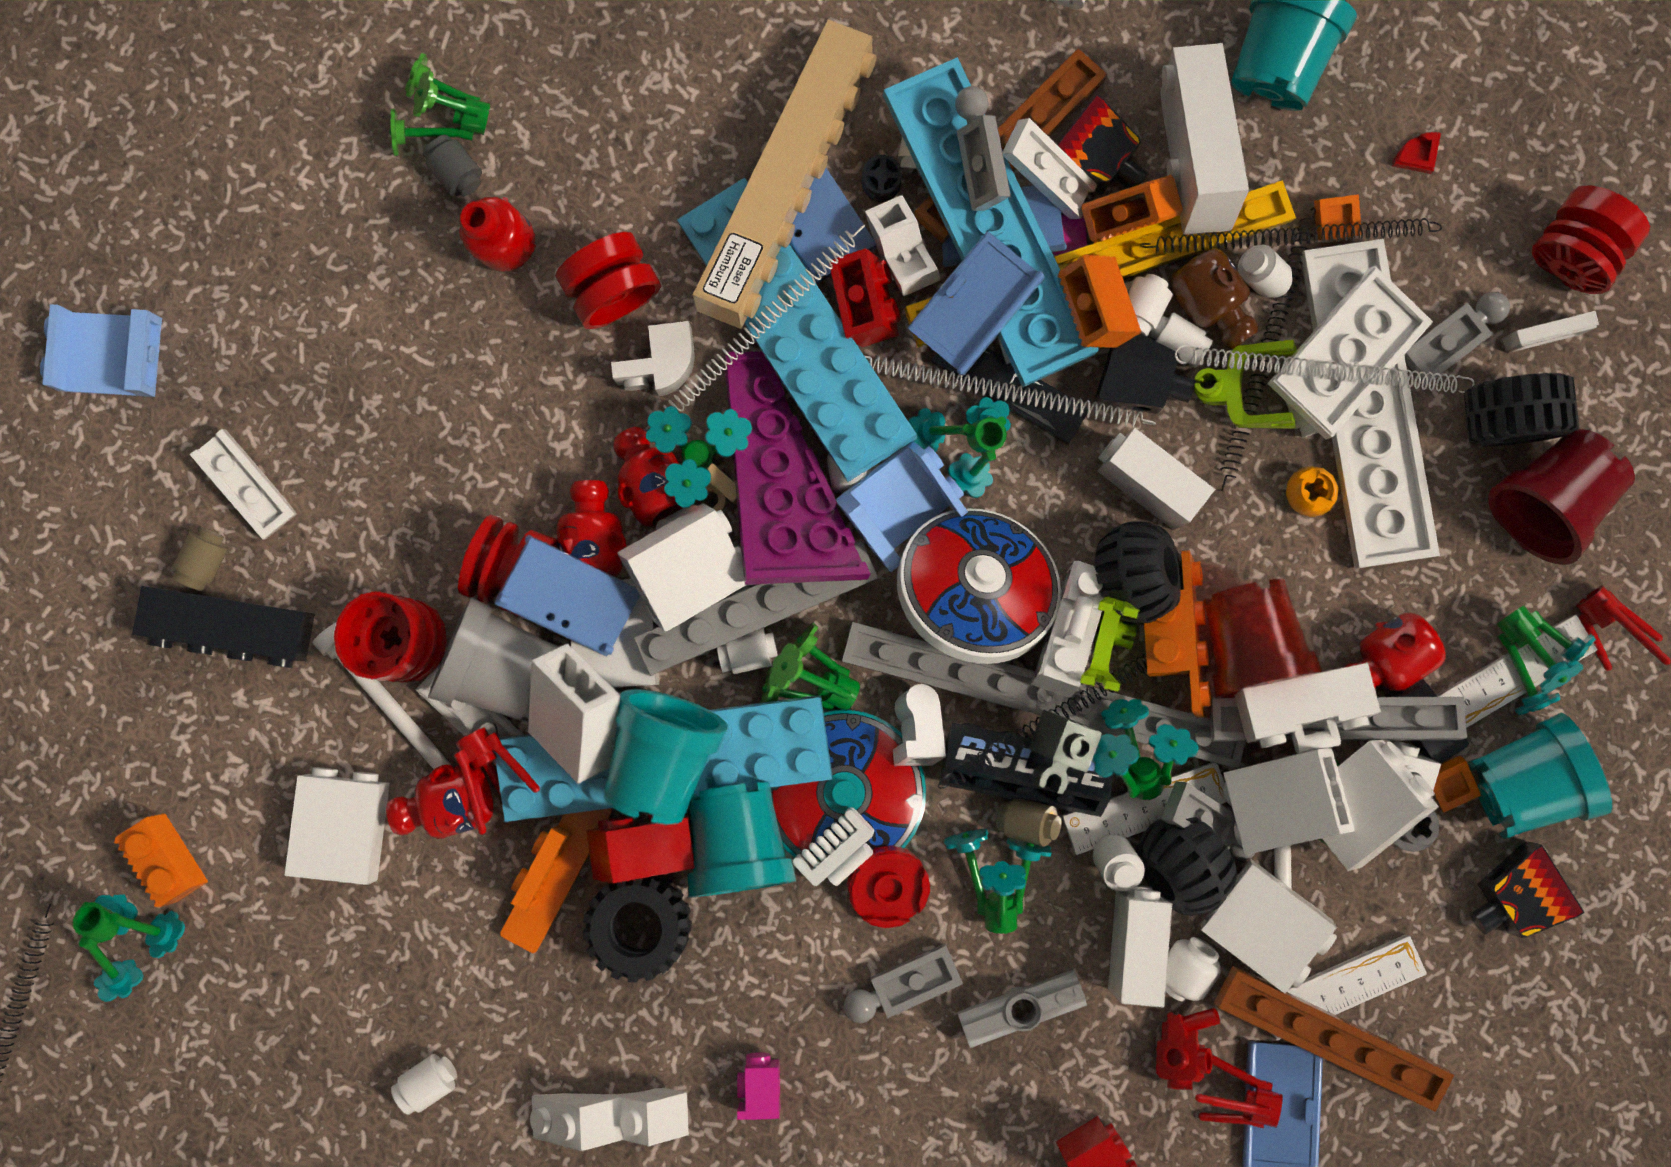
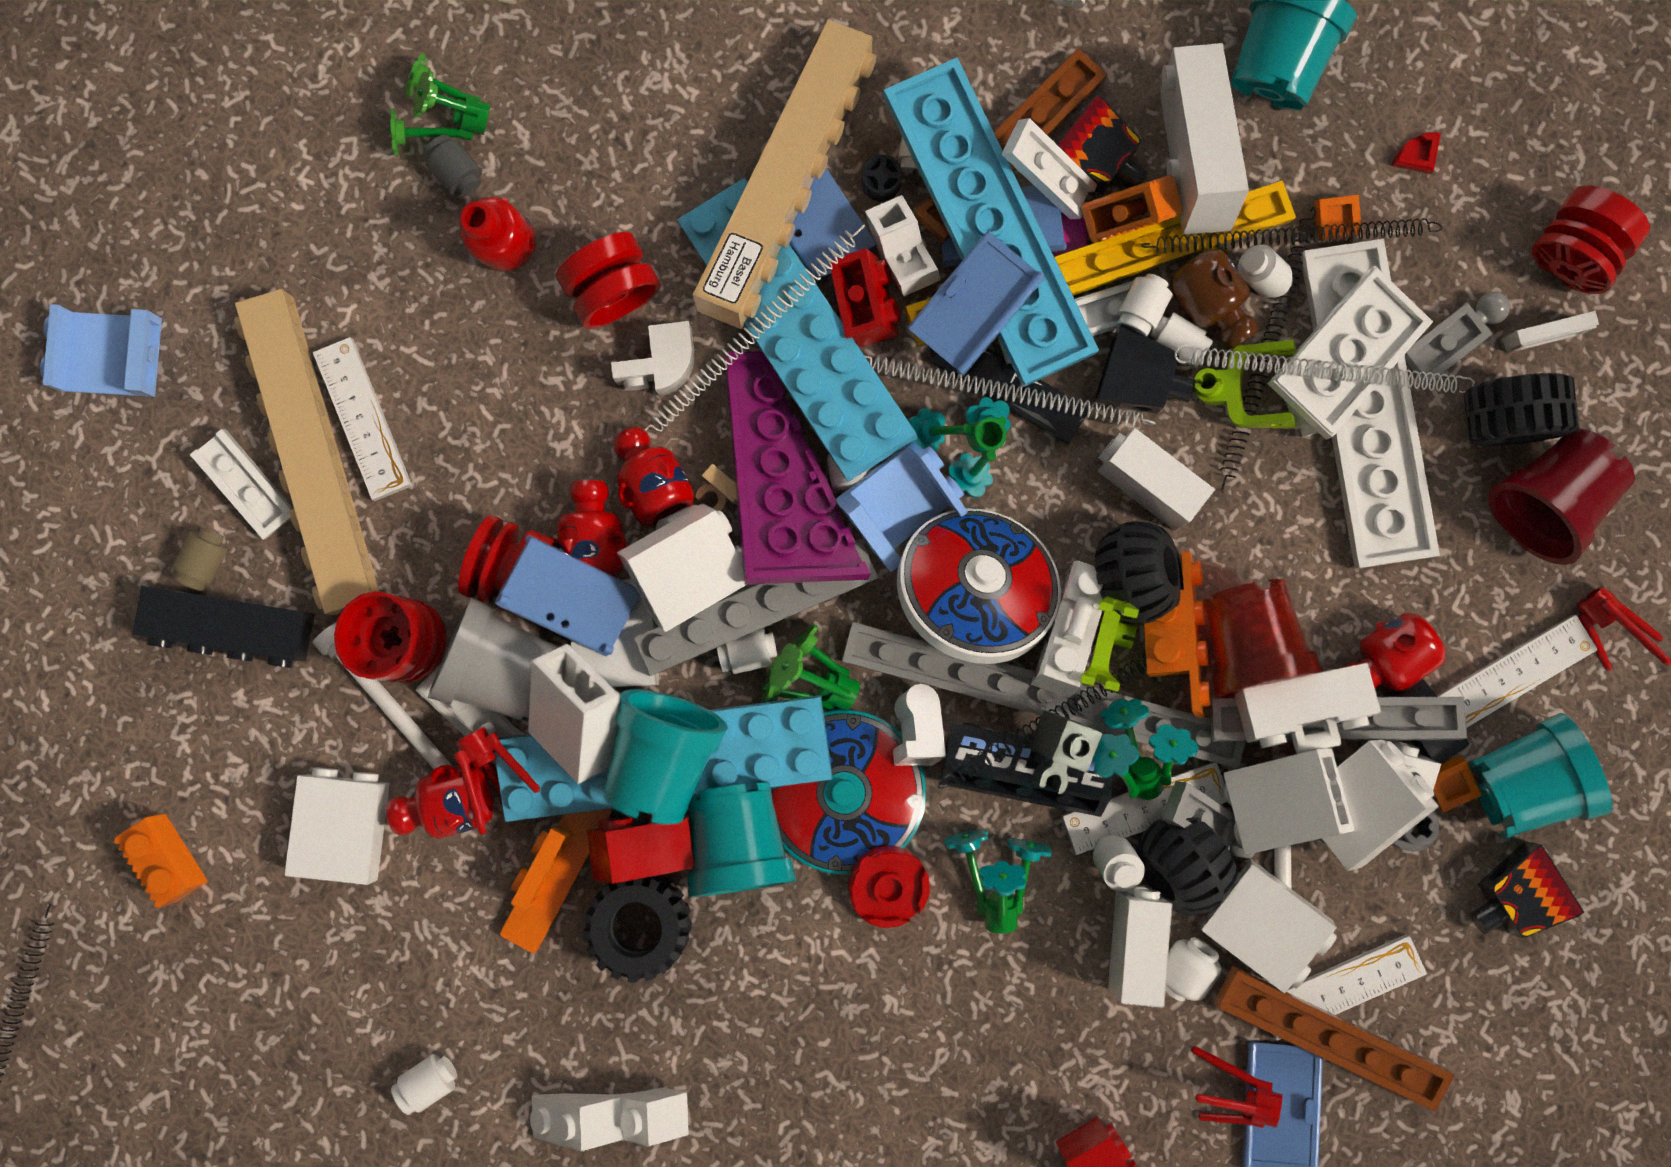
plant [73,894,185,1002] -> none
teal plant [646,406,752,508] -> none
dark pink brick [737,1052,781,1120] -> none
white piece [793,807,874,886] -> none
light grey plate [844,944,963,1023] -> none
light grey plate [955,86,1011,211] -> none
light grey piece [957,969,1087,1048] -> none
dark tan brick [996,798,1061,847] -> none
orange brick [1058,254,1141,348] -> none
red piece [1156,1008,1220,1090] -> none
light orange piece [1286,466,1338,517] -> none
plant [1496,605,1596,715] -> none
none -> tan brick [234,289,379,616]
none -> white tile [313,337,412,501]

